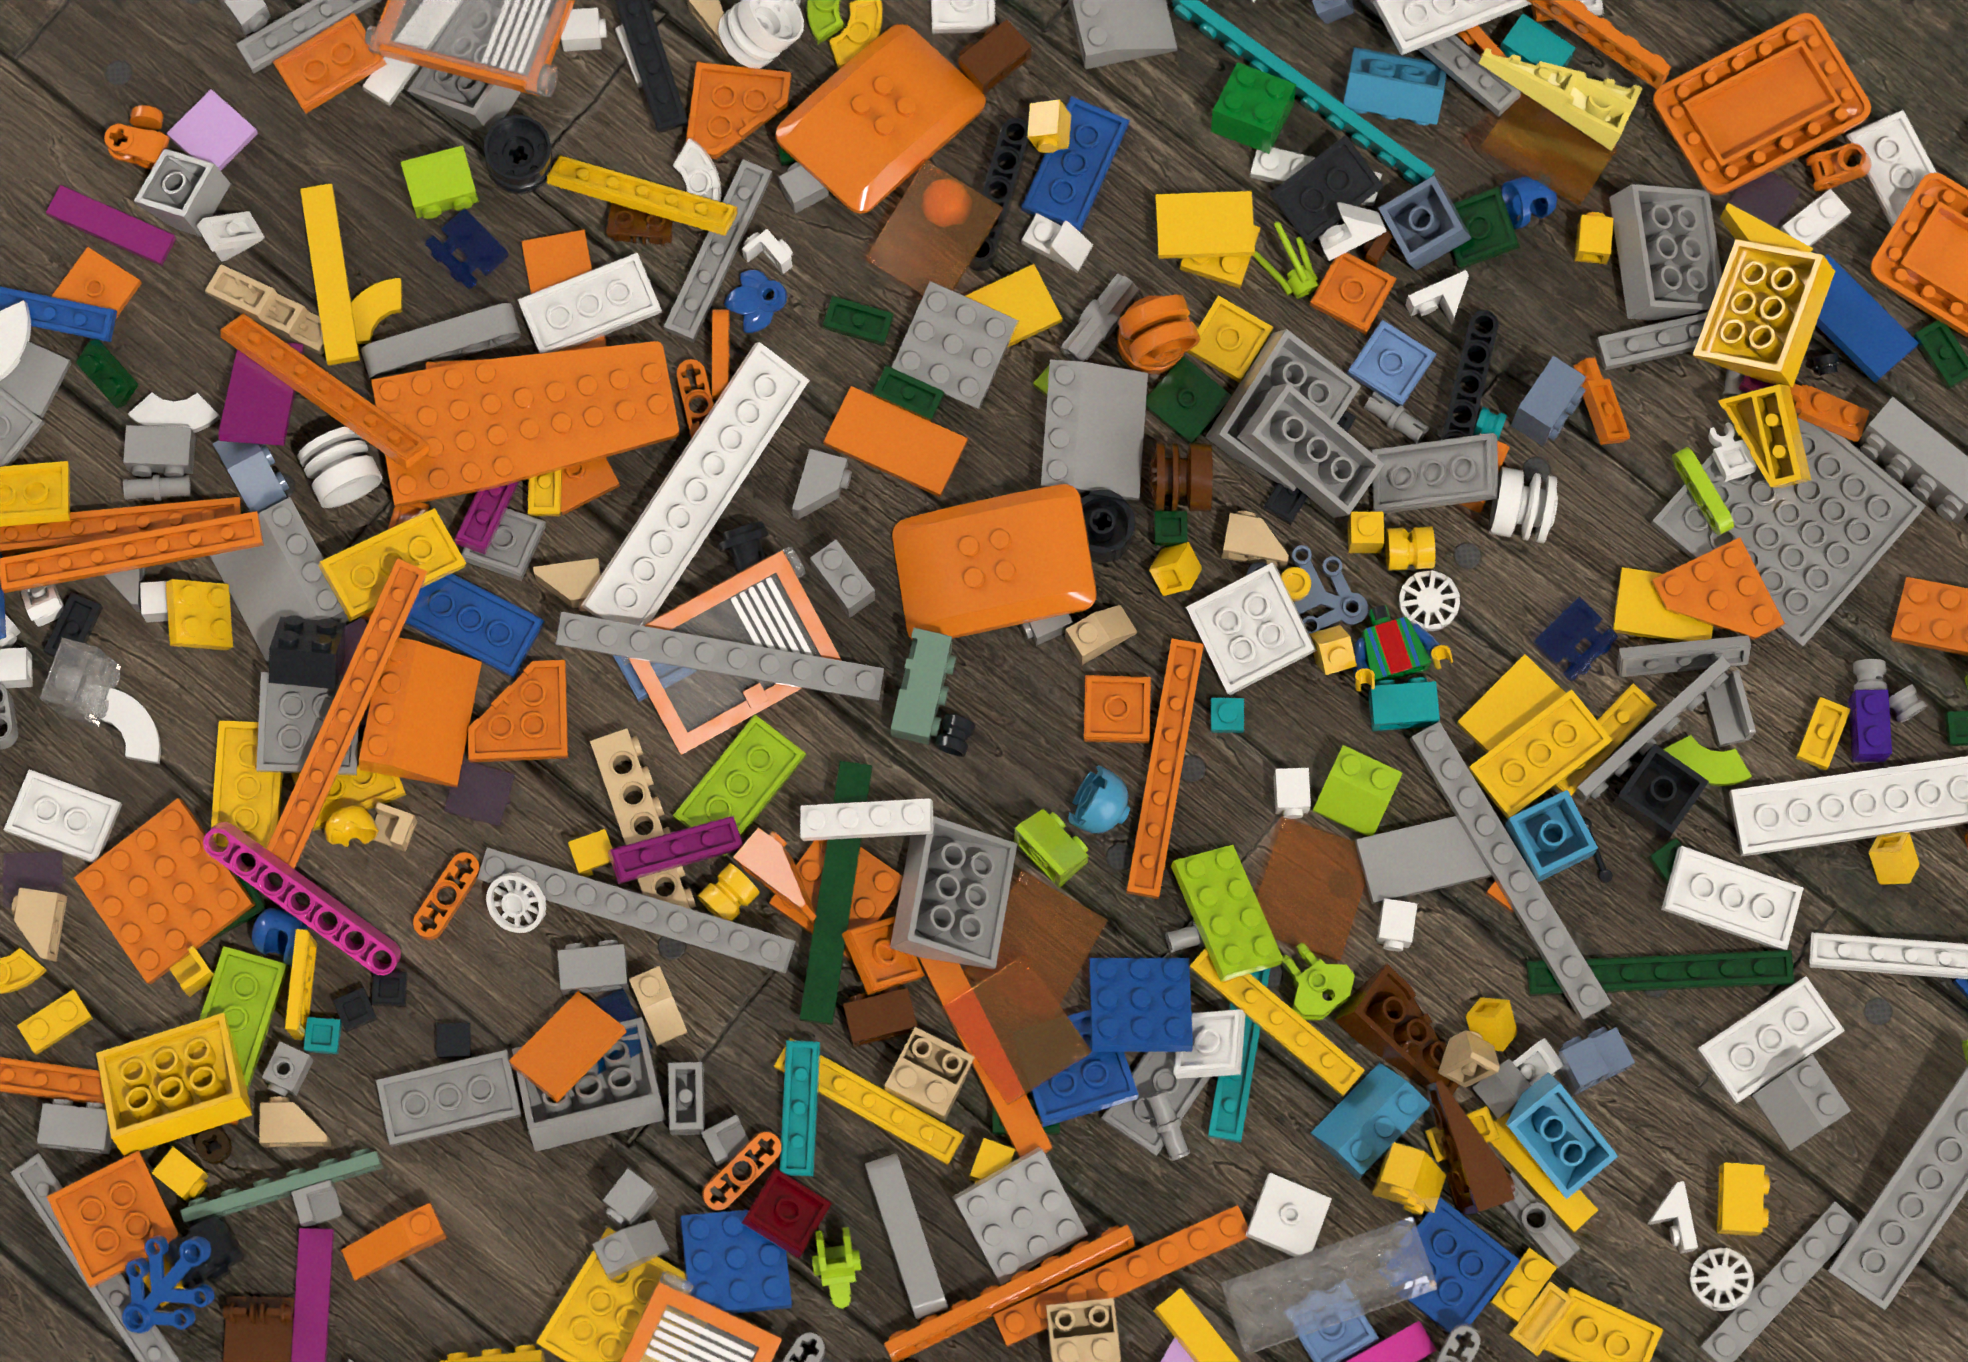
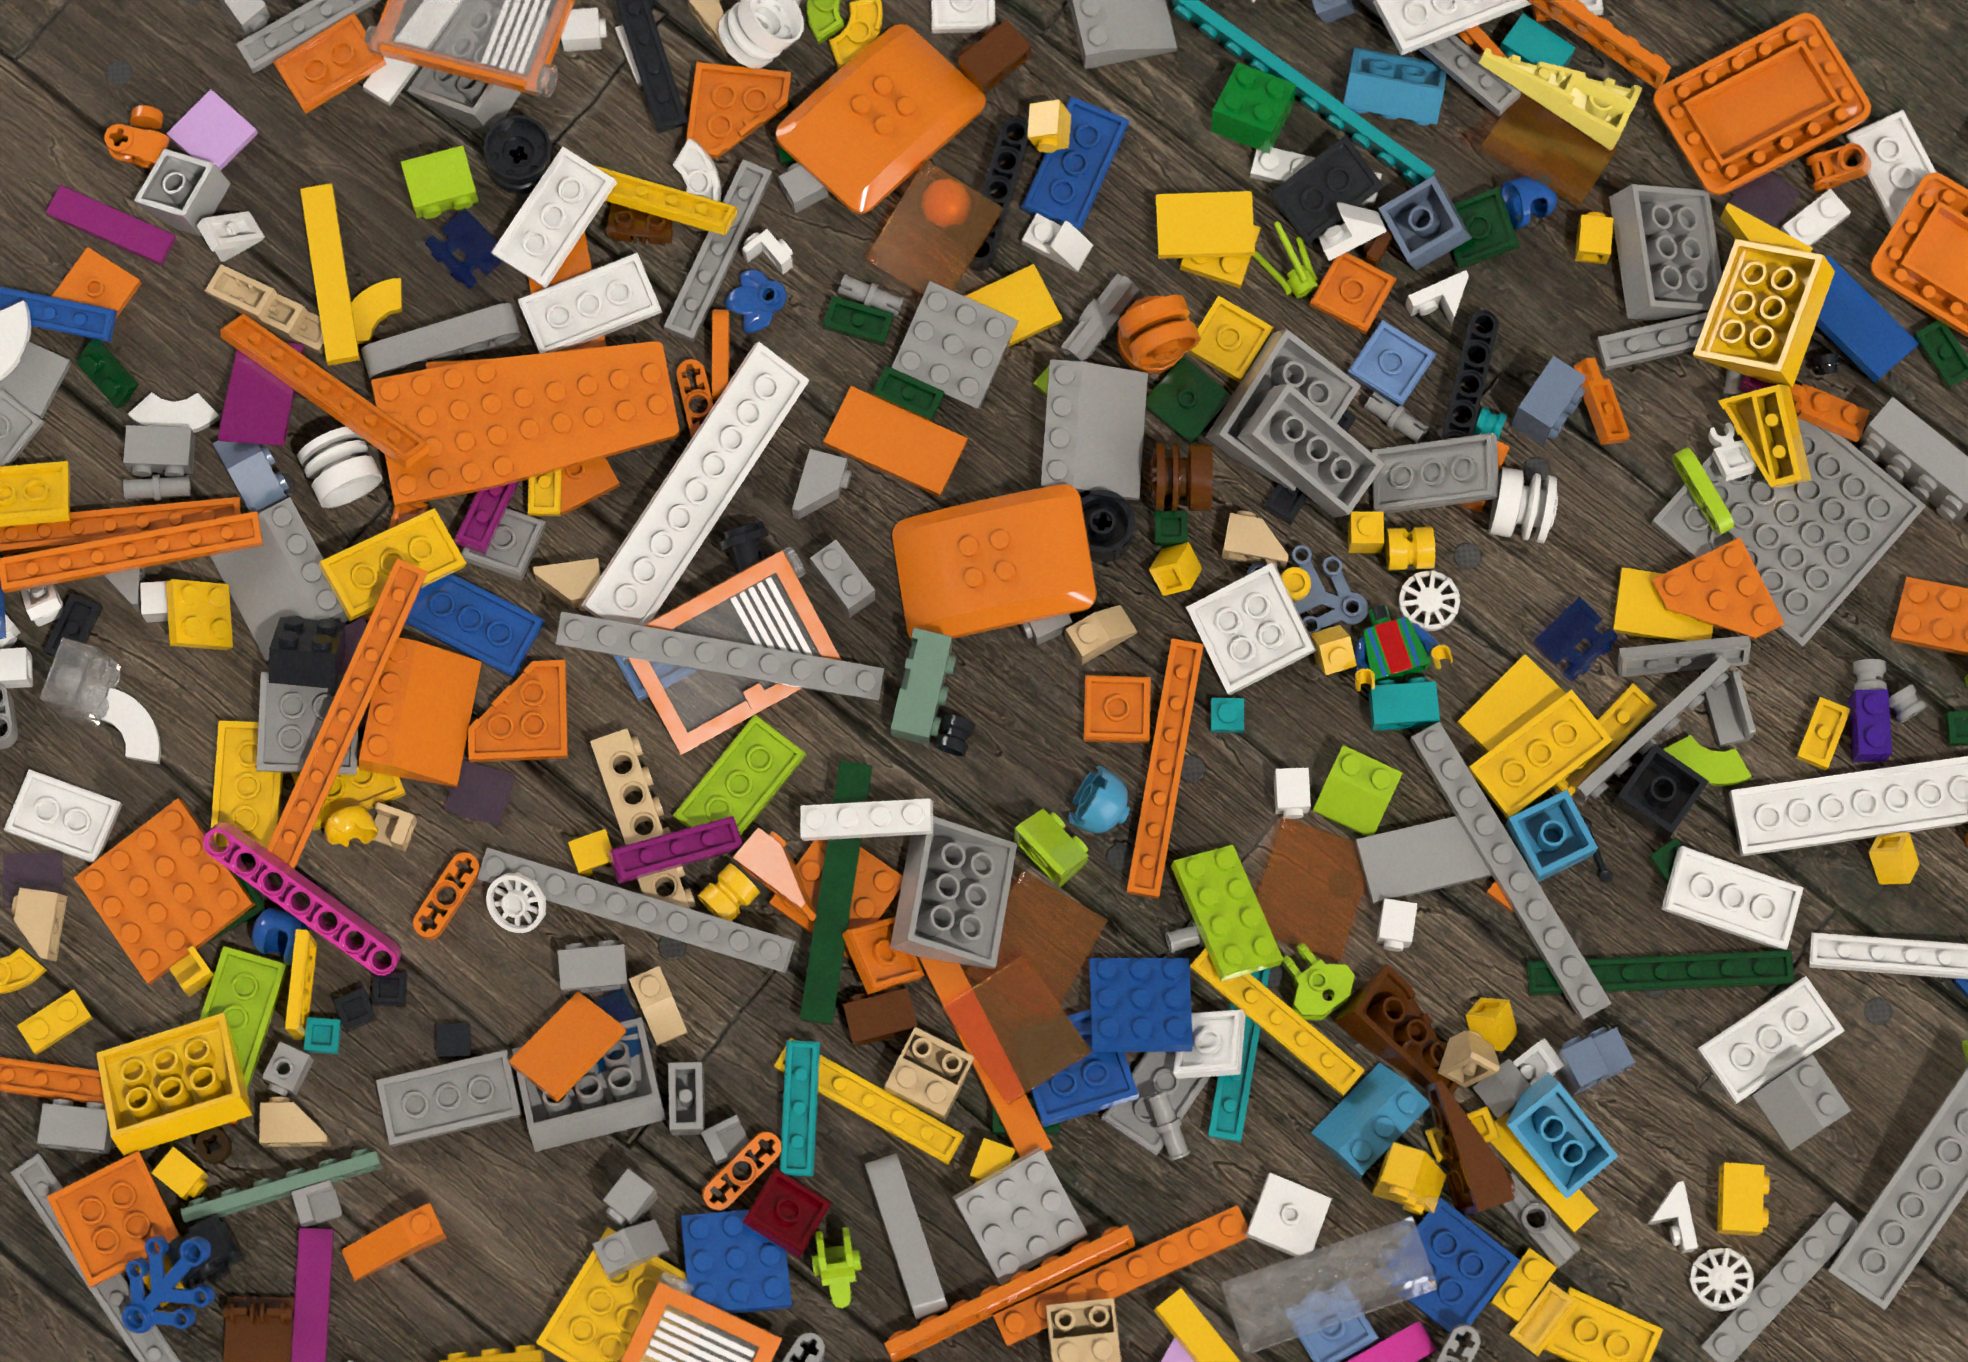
none -> white plate [491,146,617,288]
none -> light grey pin [837,274,905,317]

